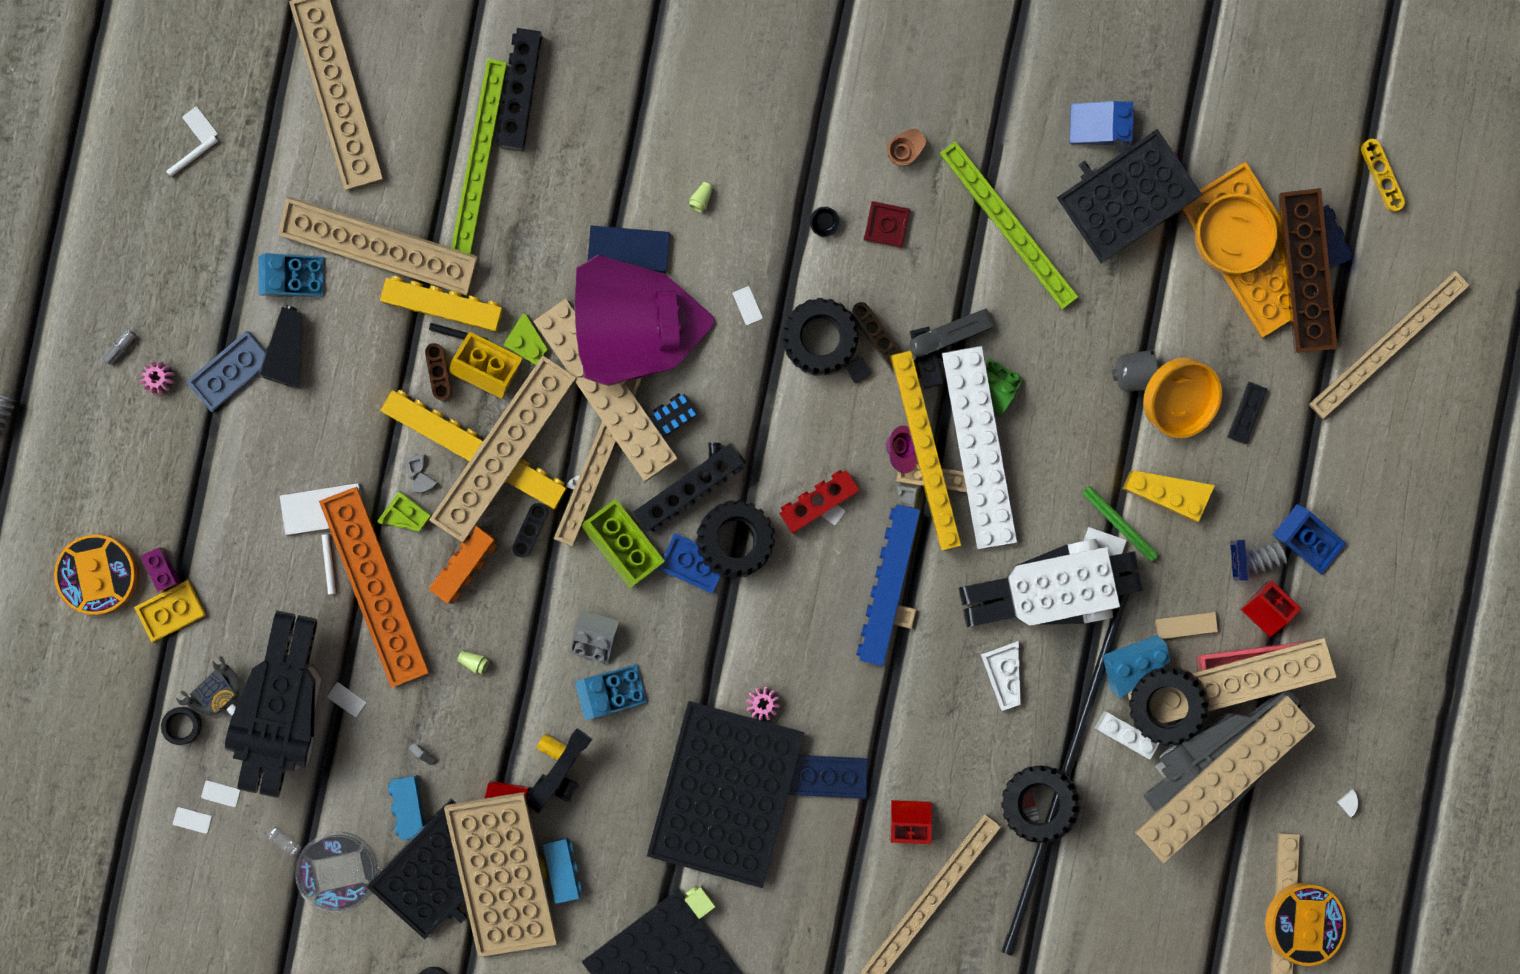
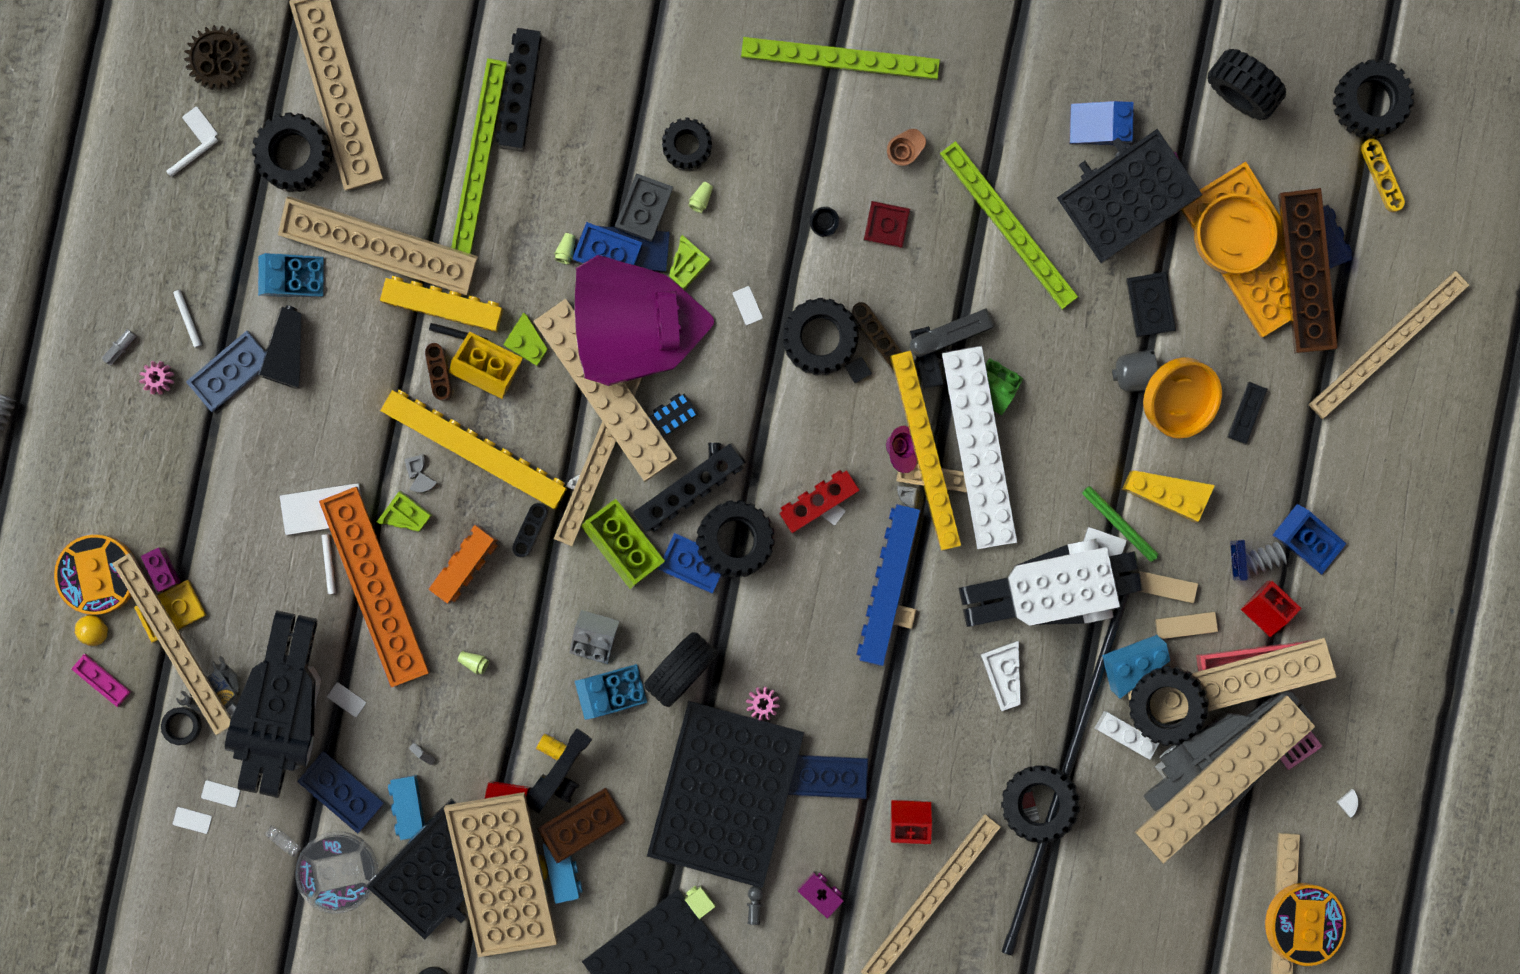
tan plate [429,356,576,543] -> none
none -> dark pink tile [71,654,132,707]
none -> yellow hair [74,614,108,646]
none -> tan plate [112,553,231,735]
none -> white bar [173,290,202,348]
none -> dark brown gear [184,25,250,91]
none -> black tyre [252,112,332,192]
none -> dark blue plate [297,750,385,834]
none -> reddish brown tile [537,788,625,863]
none -> yellowish green cone [554,233,576,264]
none -> blue plate [572,222,643,265]
none -> dark grey plate [615,173,673,242]
none -> black tyre [644,632,717,707]
none -> black tyre [662,117,712,171]
none -> lime wing [669,235,711,290]
none -> lime plate [741,37,940,80]
none -> dark grey pin [747,886,763,925]
none -> magenta brick [797,871,844,919]
none -> black tile [1126,272,1176,337]
none -> tan tile [1138,571,1198,603]
none -> black tyre [1207,49,1286,120]
none -> bright pink slope [1280,731,1322,770]
none -> black tyre [1333,59,1414,139]

